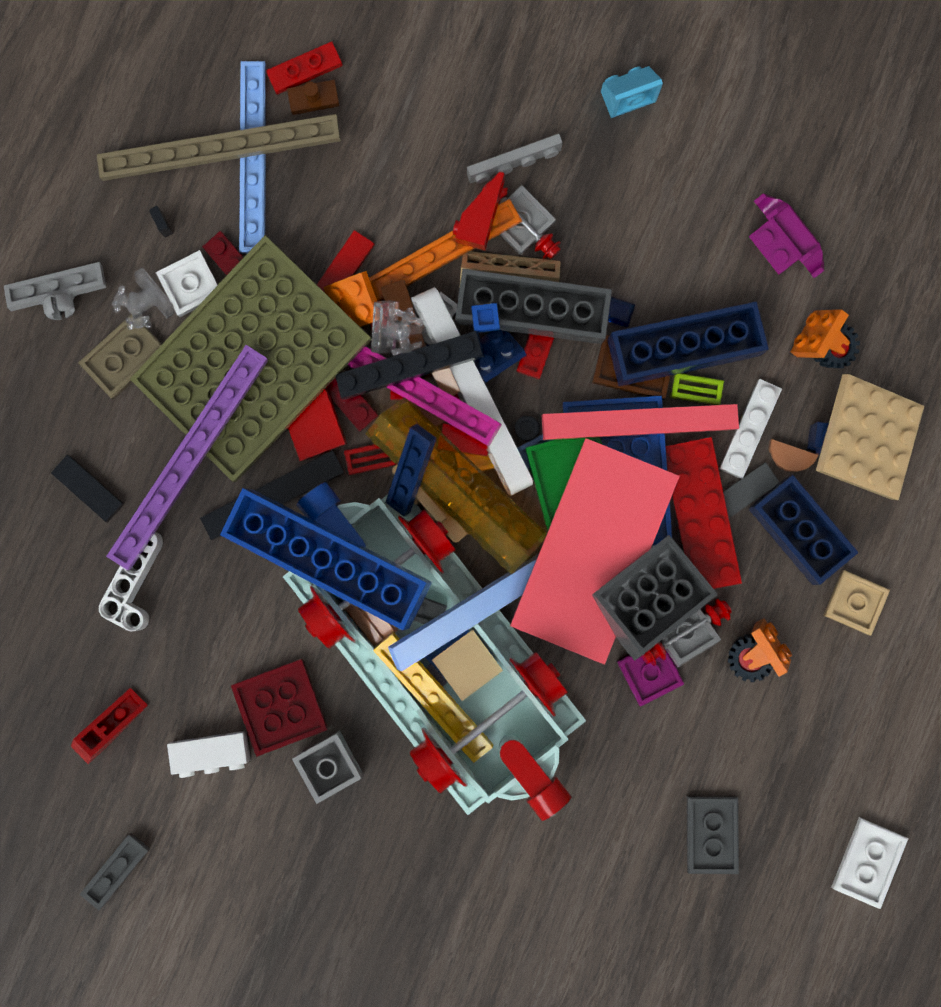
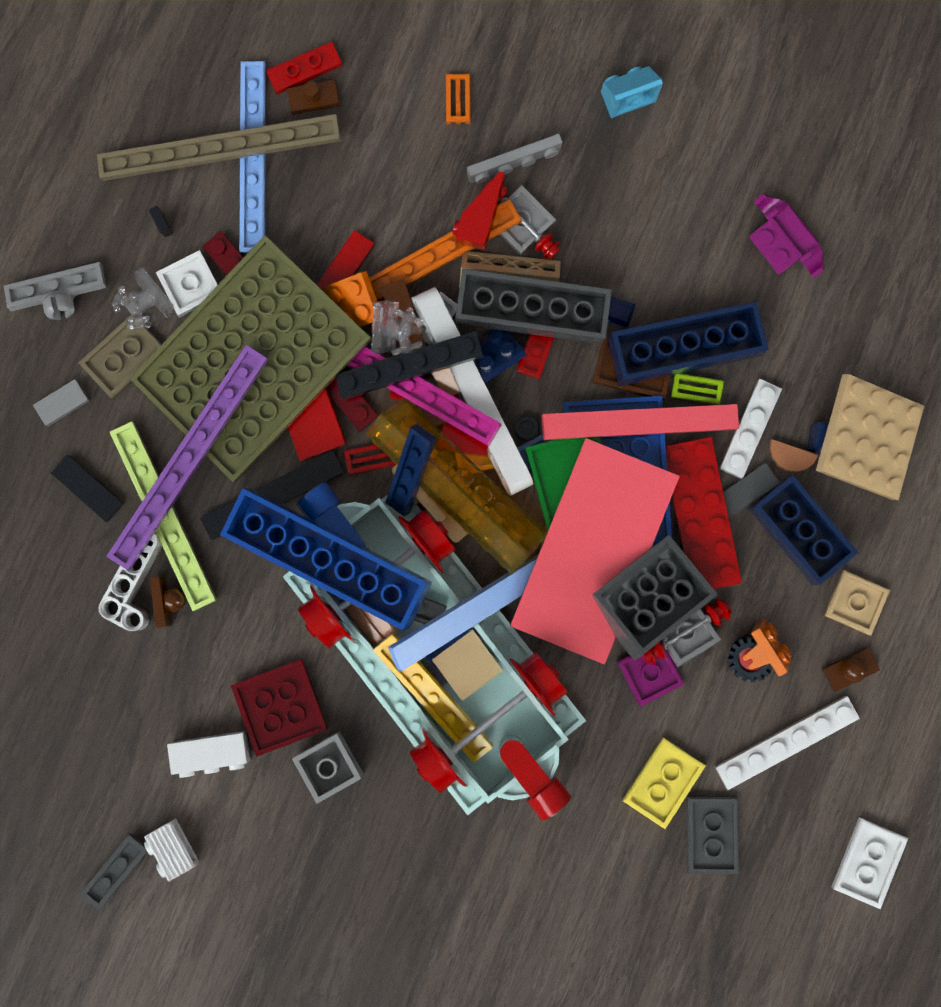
red slope [71,688,148,764] -> none
blue plate [471,303,500,333] -> none
orange plate [790,309,860,368] -> none
none -> light grey tile [33,379,90,427]
none -> yellowish green plate [110,421,217,611]
none -> white brick [144,818,199,882]
none -> reddish brown tile [149,576,185,628]
none -> orange tile [446,74,470,124]
none -> light yellow tile [622,737,706,829]
none -> white plate [714,696,860,790]
none -> reddish brown tile [822,647,880,692]

